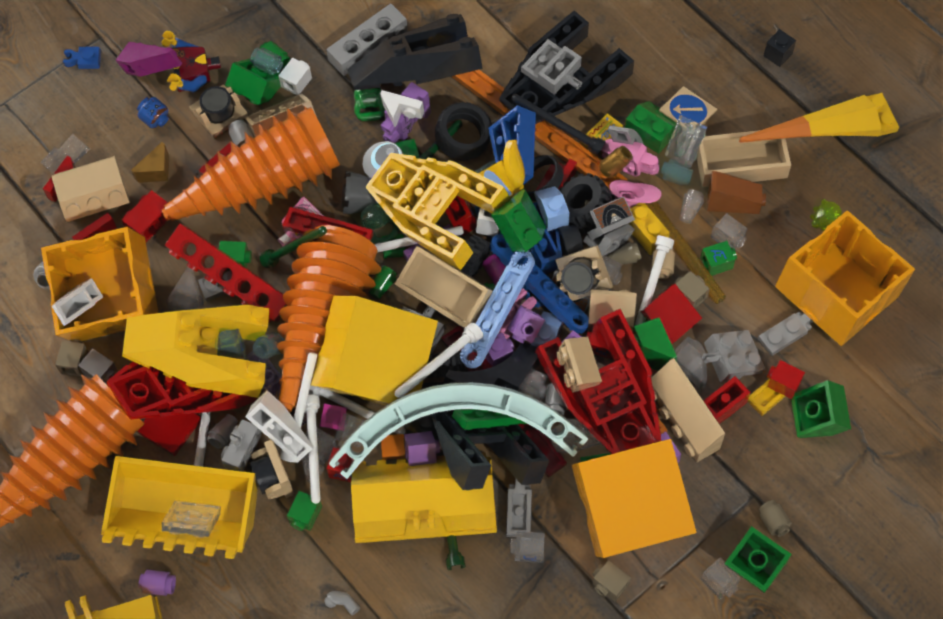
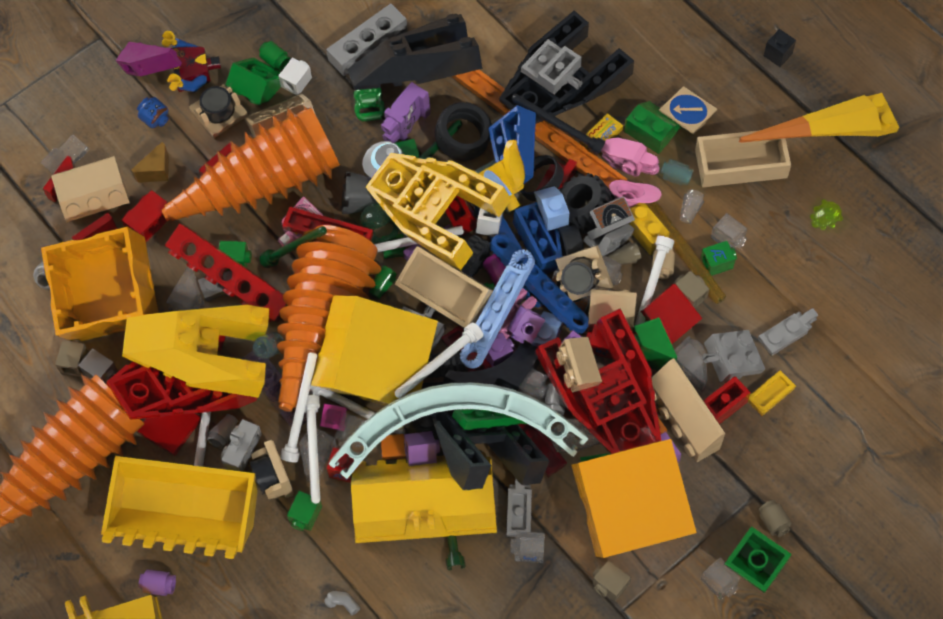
white slope [52,278,103,326] -> none
blue plate [63,47,101,69] -> none
clear plate [162,501,221,537] -> none
clear light blue brick [215,329,246,360] -> none
light grey brick [229,120,254,147] -> none
white slope [245,390,313,463] -> none
clear light blue brick [250,47,283,75] -> none
white slope [380,90,424,127] -> none
green slope [491,189,546,252] -> none
pearl gold piece [599,146,633,178] -> none
light grey slope [608,125,643,145] -> none
clear plate [665,115,707,167] -> none
dark orange slope [707,171,766,214] -> none
red brick [767,360,805,399] -> none
light orange tile [775,210,915,346] -> none
green slope [791,380,851,438] -> none

